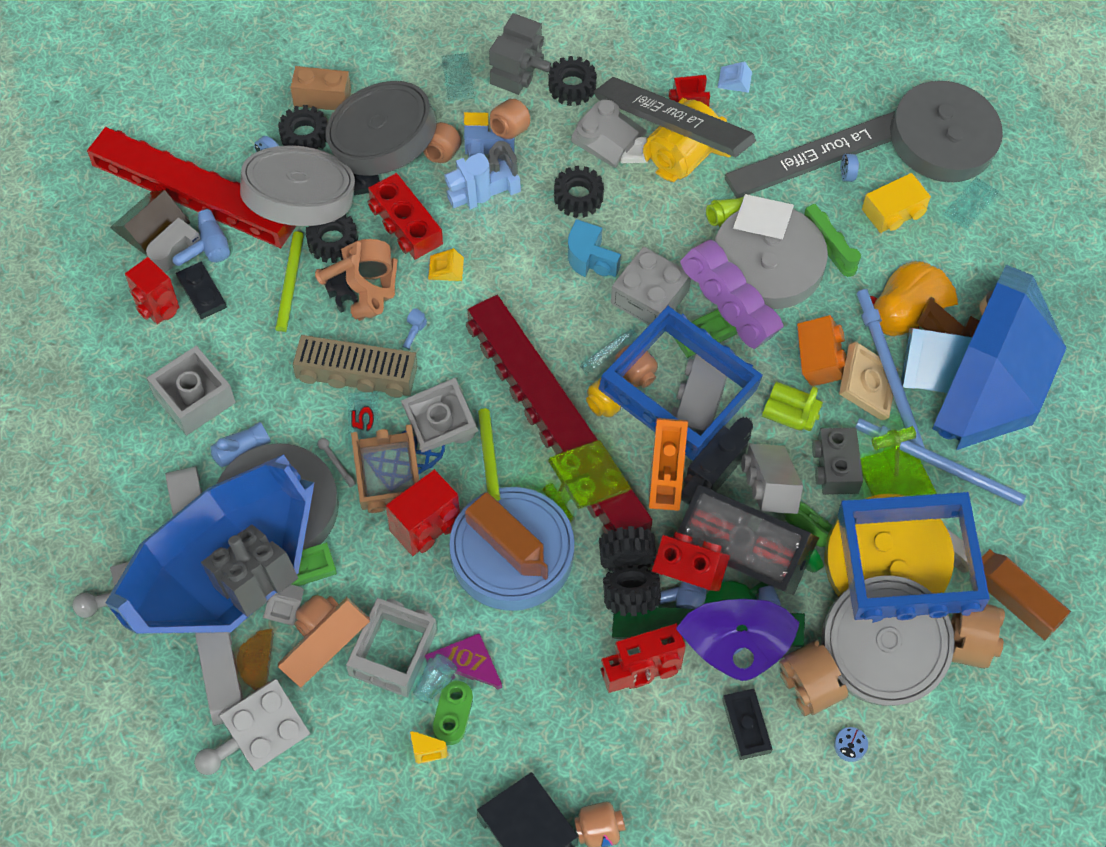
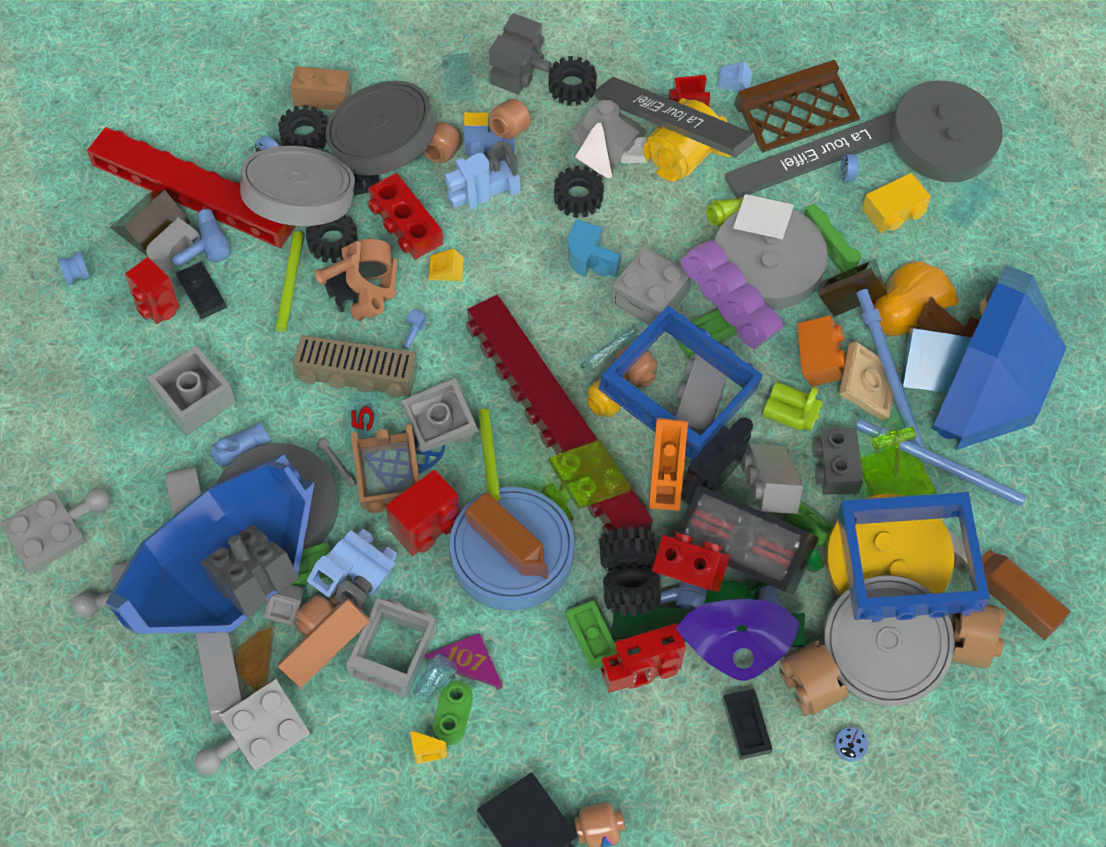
none -> light grey plate [0,488,110,574]
none -> medium blue wheel [58,251,90,285]
none -> light blue hips [307,529,397,610]
none -> bright green plate [565,600,617,671]
none -> slope [575,122,614,179]
none -> reddish brown fence [734,60,860,153]
none -> dark brown slope [817,259,887,317]

